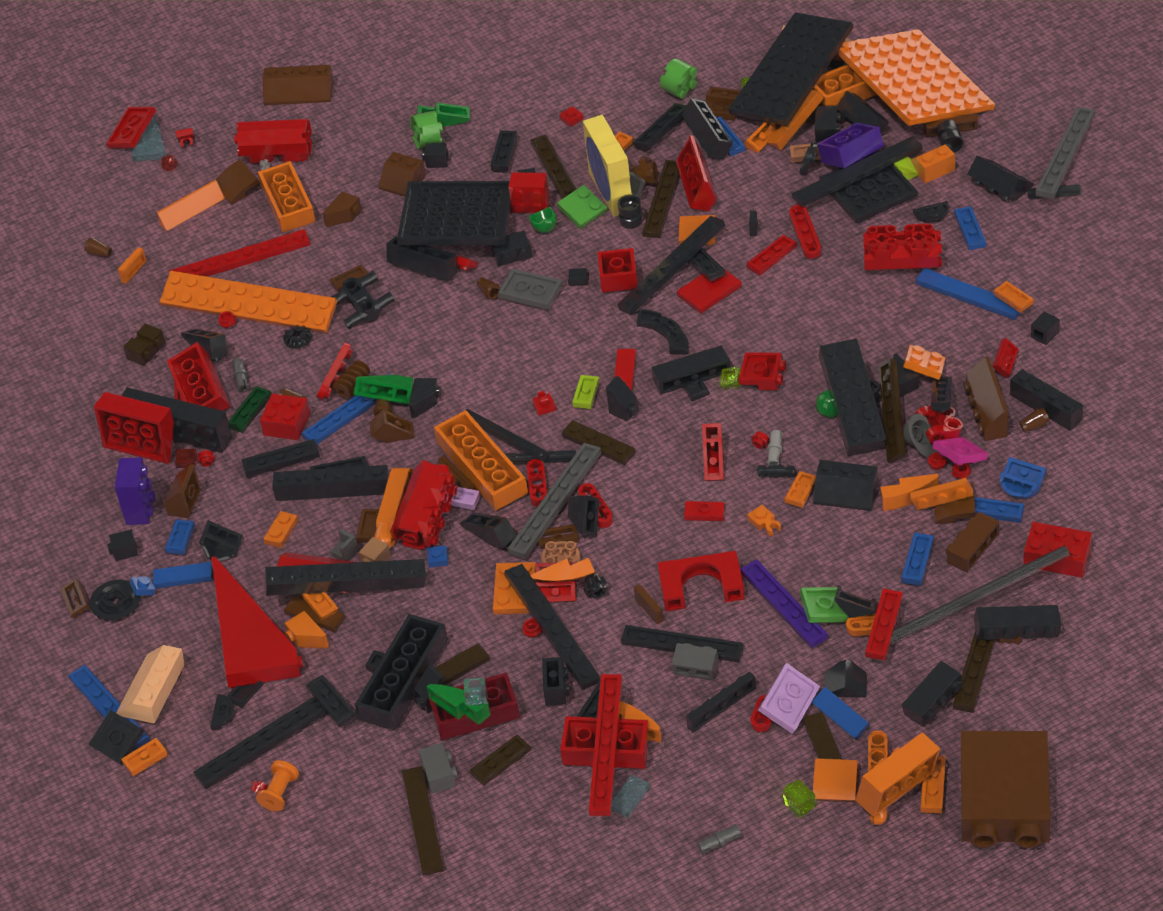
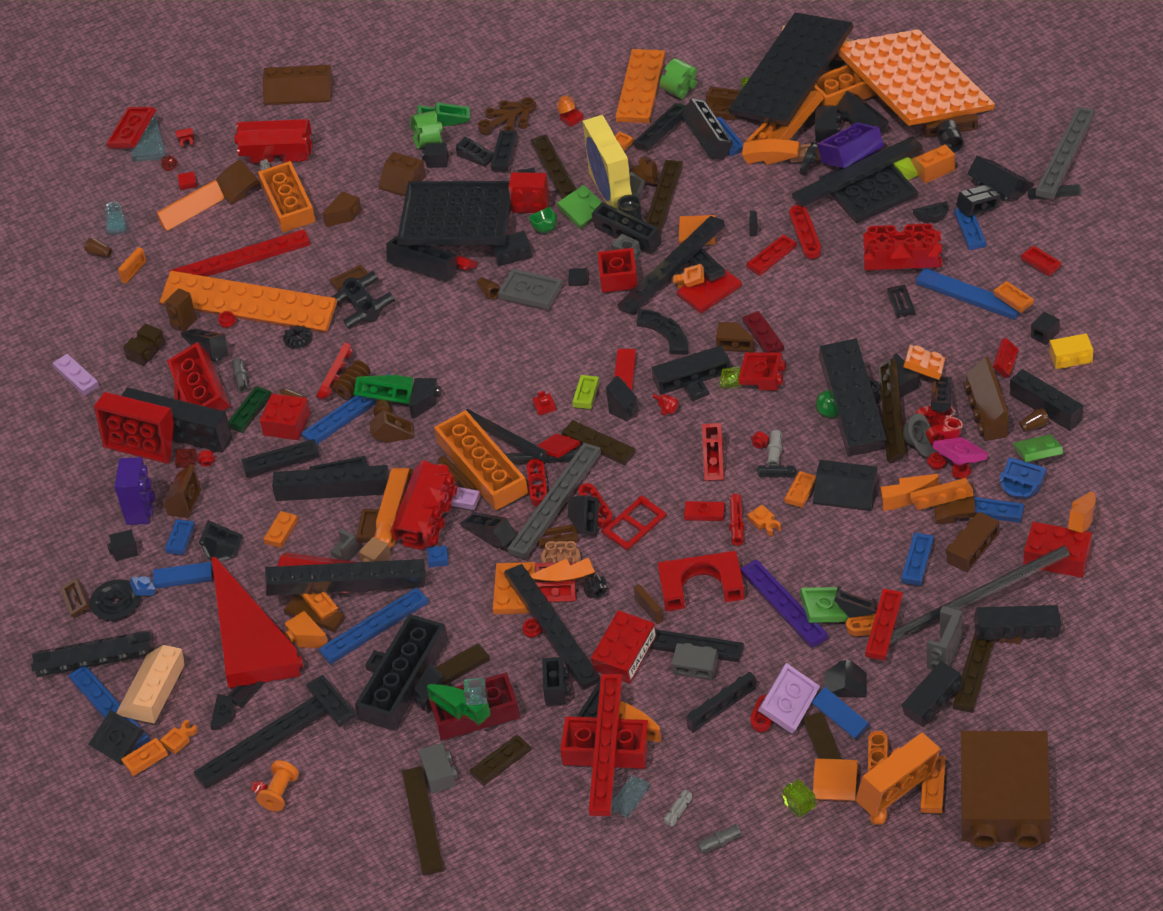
red slope [676,135,717,212] -> none
none -> black slope [31,629,154,677]
none -> lavender plate [52,354,99,396]
none -> clear light blue piece [105,202,126,235]
none -> orange plate [160,719,198,755]
none -> reddish brown brick [164,288,197,332]
none -> red tile [177,171,197,190]
none -> blue tile [319,587,429,665]
none -> black slope [456,137,494,167]
none -> reddish brown plant [478,97,536,135]
none -> red piece [537,433,580,458]
none -> orange plate [556,95,575,114]
none -> black brick [591,202,662,254]
none -> red brick [591,610,657,684]
none -> red window [601,495,667,551]
none -> dark grey brick [611,234,641,260]
none -> orange plate [615,49,666,123]
none -> red piece [653,394,679,416]
none -> light grey axle [664,790,692,827]
none -> orange plate [673,264,704,288]
none -> reddish brown slope [716,322,754,352]
none -> red pin [729,494,745,546]
none -> orange slope [742,139,800,165]
none -> dark red plate [742,311,784,353]
none -> black tile [887,284,915,318]
none -> dark grey panel [927,606,962,670]
none -> black brick [956,184,1000,217]
none -> bright green plate [1013,434,1063,462]
none -> red plate [1021,245,1062,276]
none -> yellow brick [1049,333,1093,369]
none -> orange slope [1068,491,1096,533]

